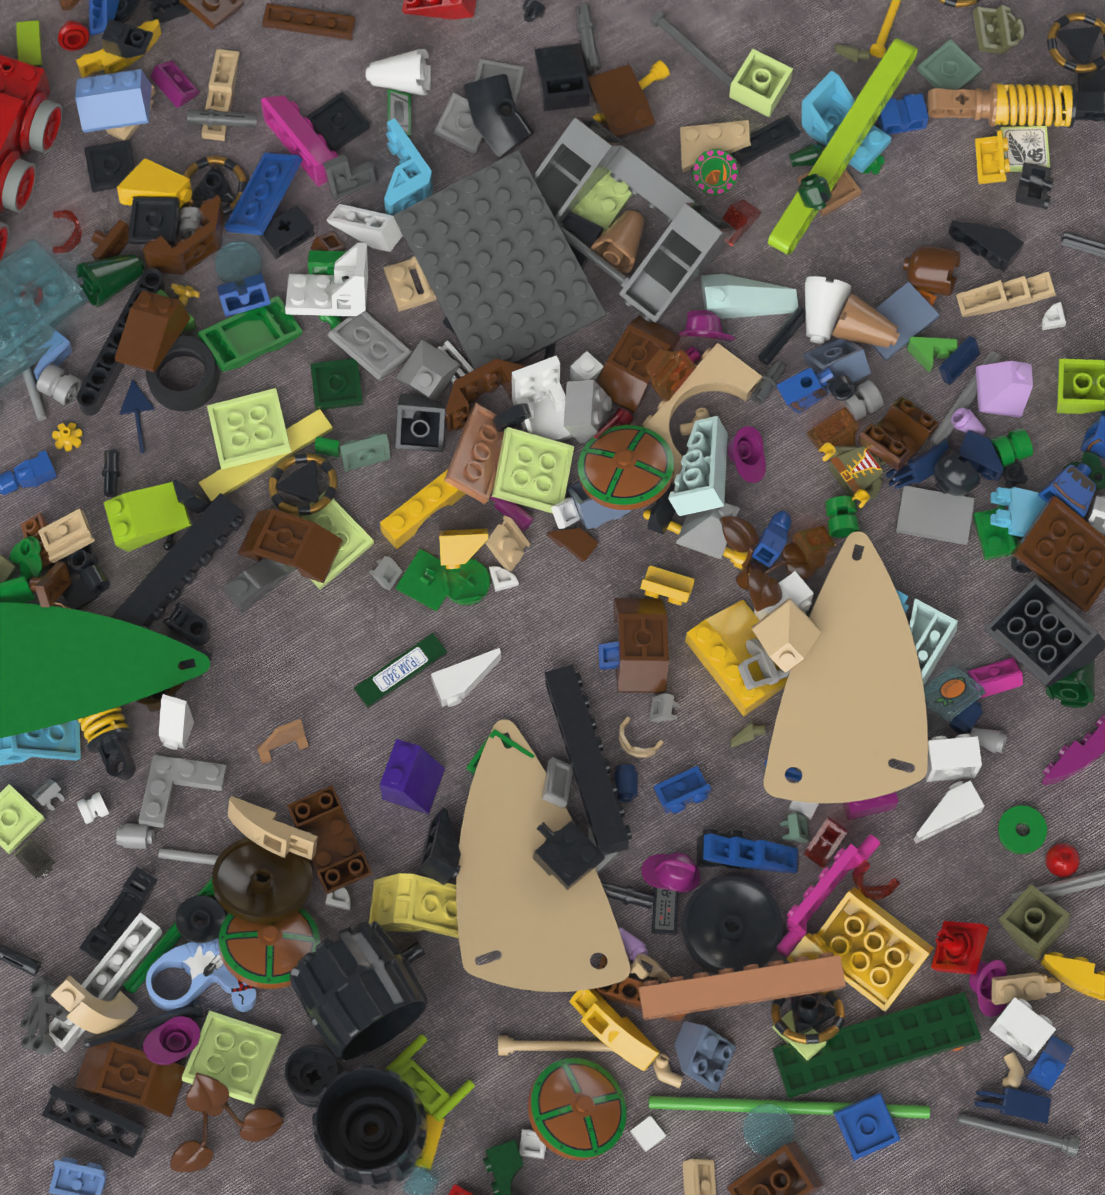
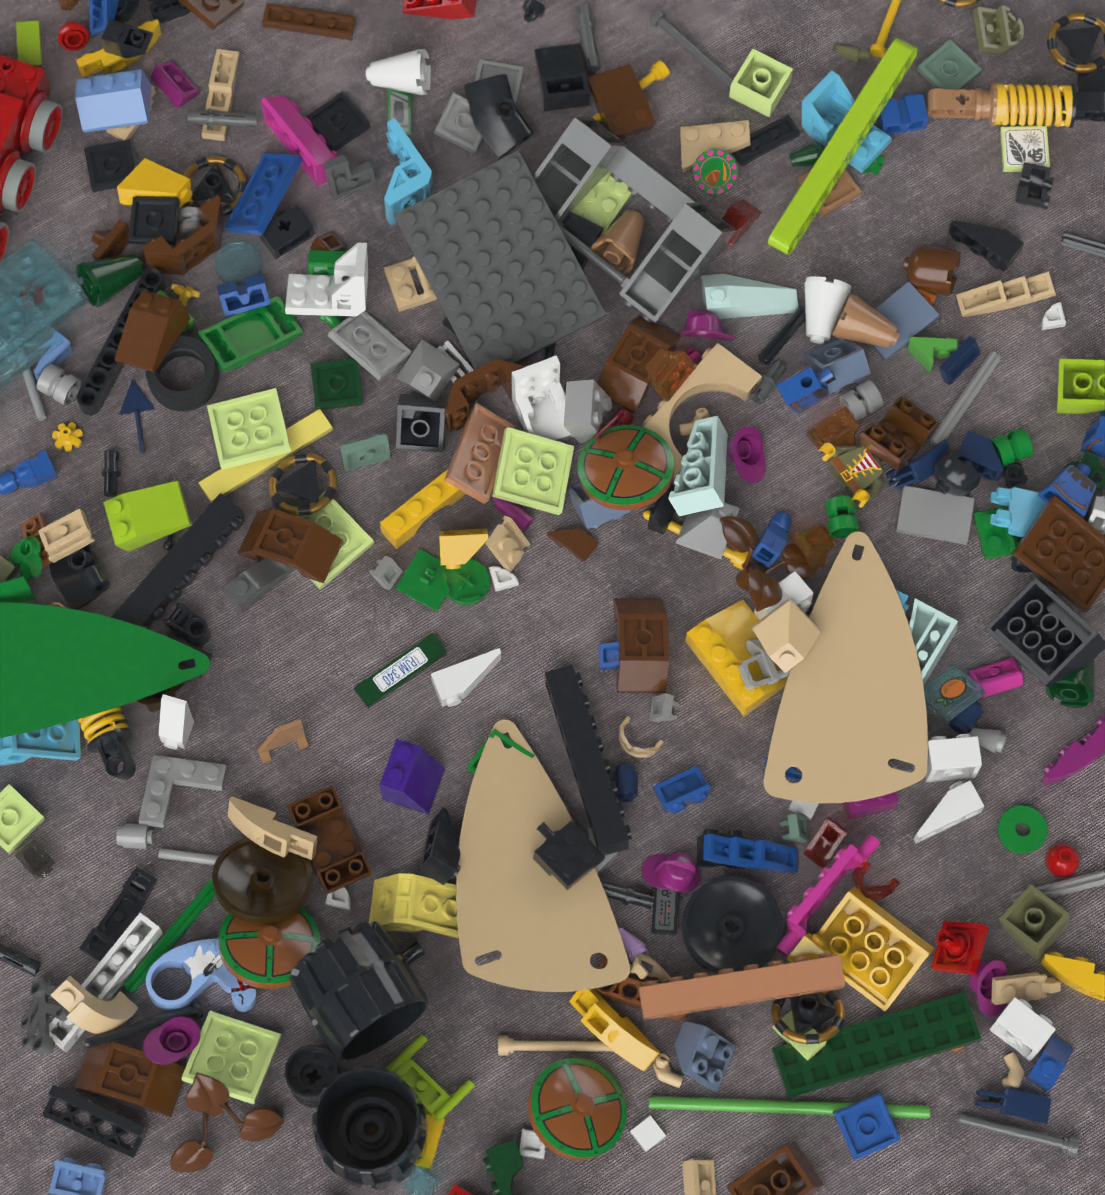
reddish brown tile [29,562,71,607] -> none
light grey tile [31,779,64,811] -> none
clear red helmet [52,210,82,254] -> none
white wheel [76,792,109,824] -> none
black slope [173,479,210,514] -> none
black dish [175,896,226,943] -> none
green tile [315,437,340,458] -> none
white slope [327,204,402,252] -> none
black beam [493,403,532,432] -> none
light grey tile [542,757,573,808] -> none
white tile [551,497,580,529] -> none
white brick [570,351,604,383] -> none
yellow bracket [640,566,695,606] -> none
olive bar [730,723,766,748] -> none
clear light blue tile [743,1103,794,1155] -> none
dark green head [798,174,832,211] -> none
black tile [828,375,855,401] -> none
lavender cone [951,408,986,436] -> none
yellow bracket [975,130,1010,184] -> none
lavender slope [976,361,1033,418] -> none

